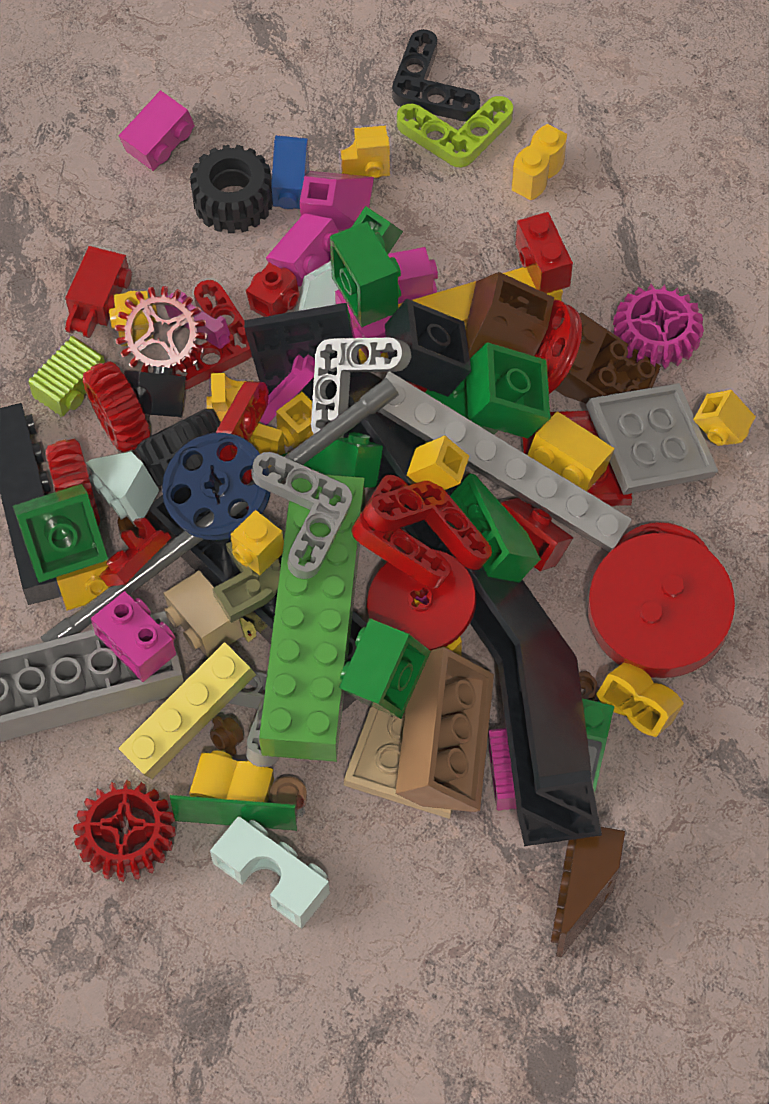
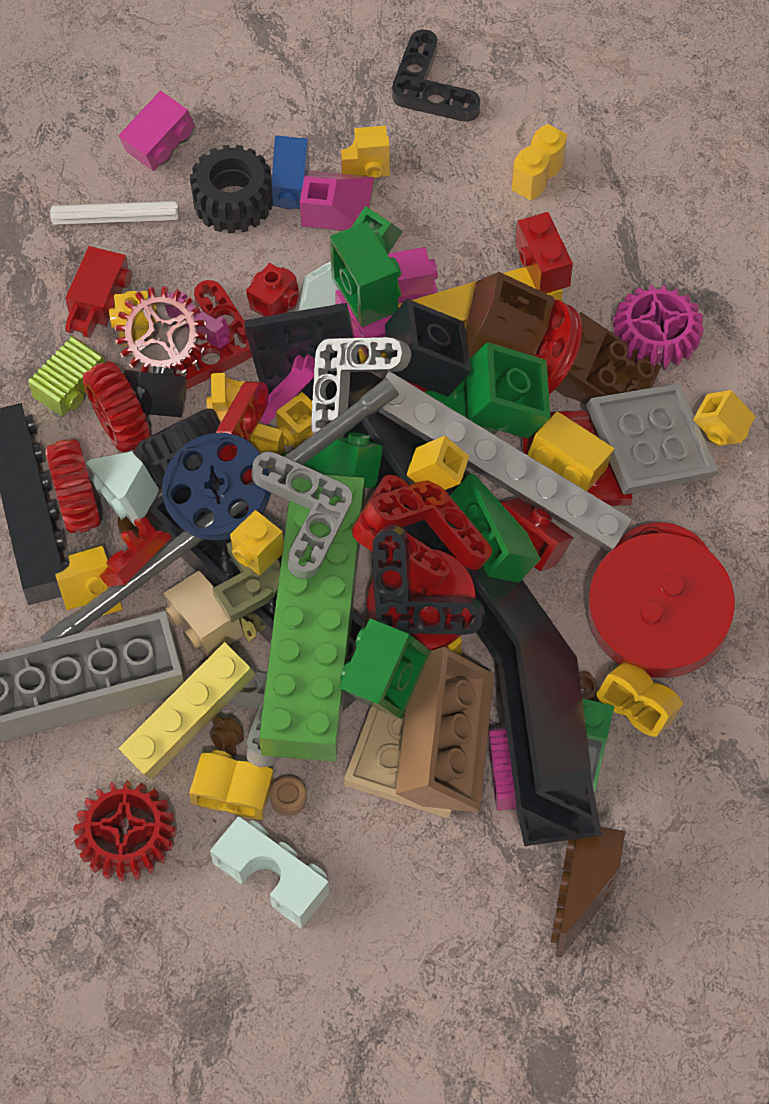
green brick [13,484,108,583] -> none
dark pink brick [91,591,176,682] -> none
green piece [170,791,305,831] -> none
dark pink brick [266,213,339,286] -> none
lime beam [397,96,513,168] -> none
none -> white axle [50,201,179,225]
none -> black beam [372,525,485,635]

